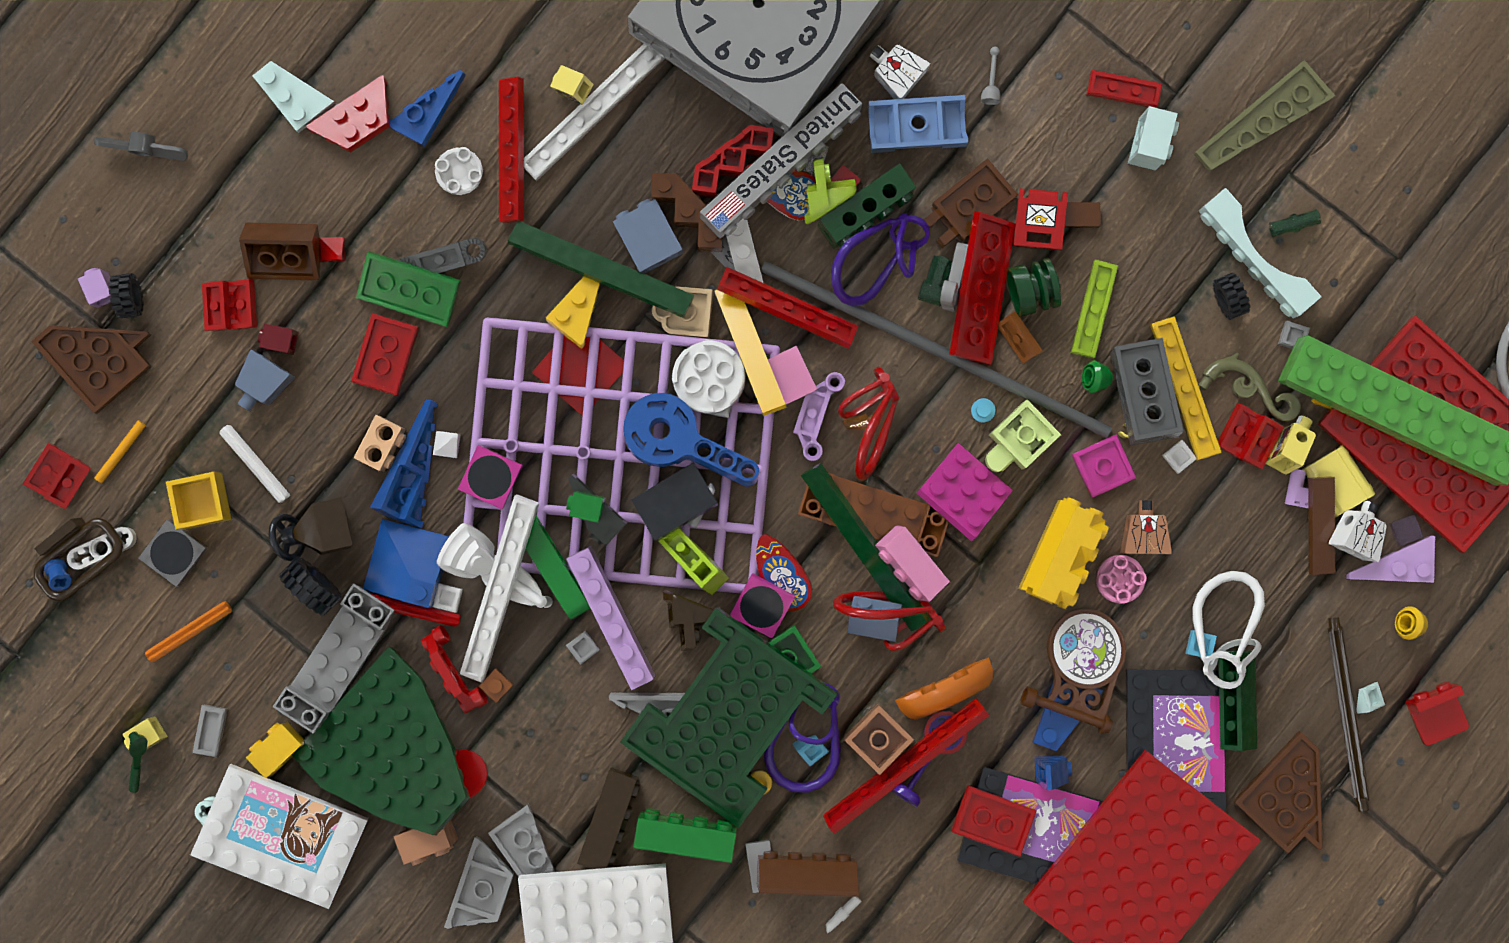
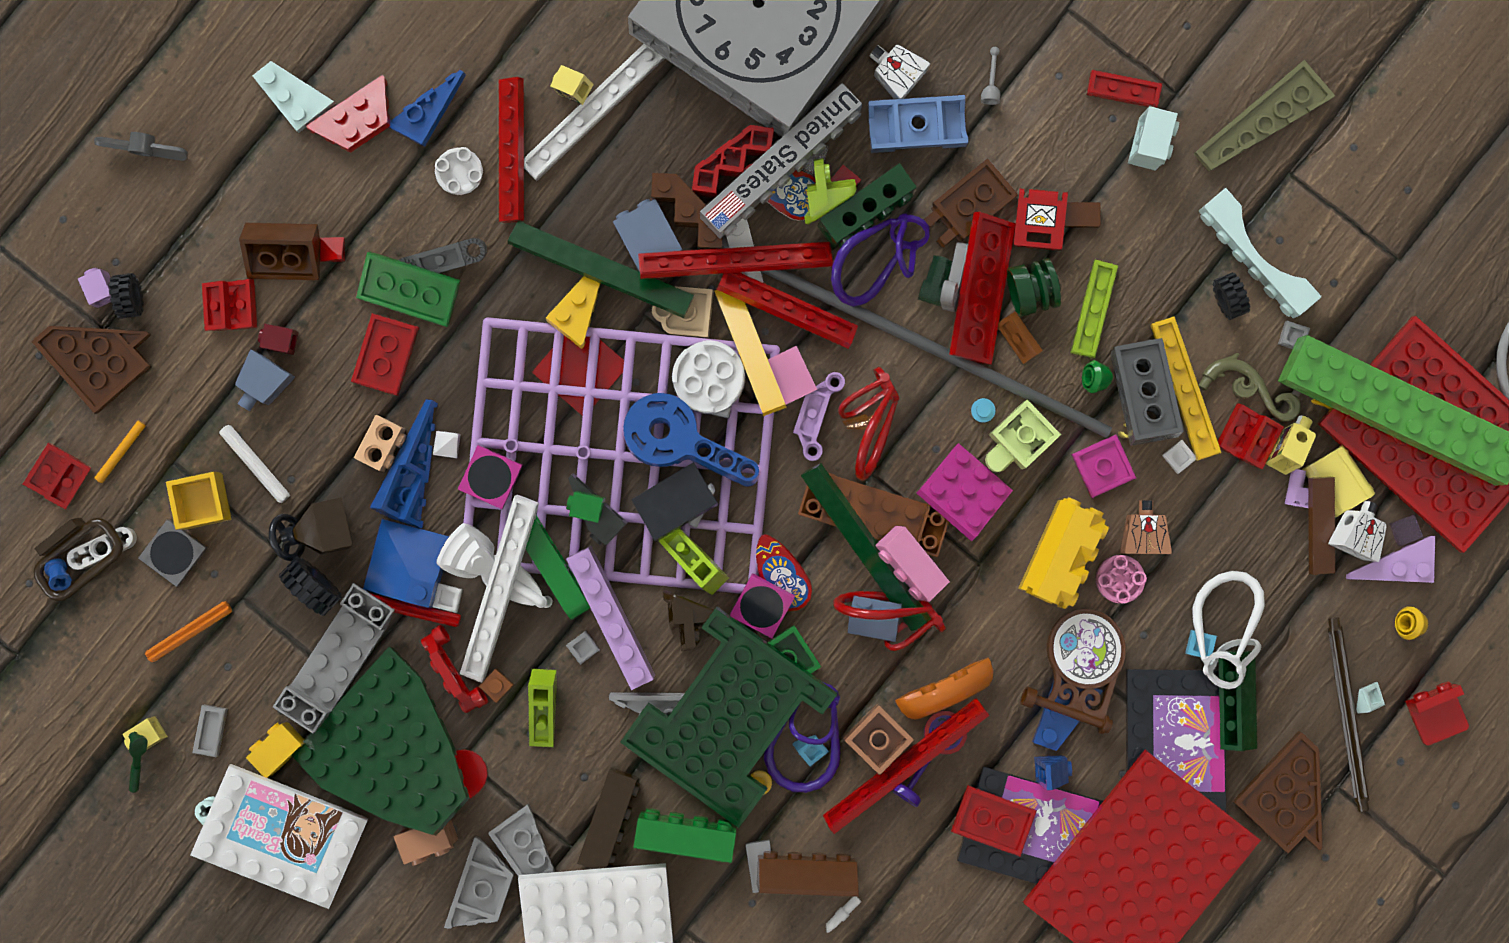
clear green pin [1269,209,1321,237] -> none
none -> lime slope [528,669,557,747]
none -> red tile [638,242,833,279]

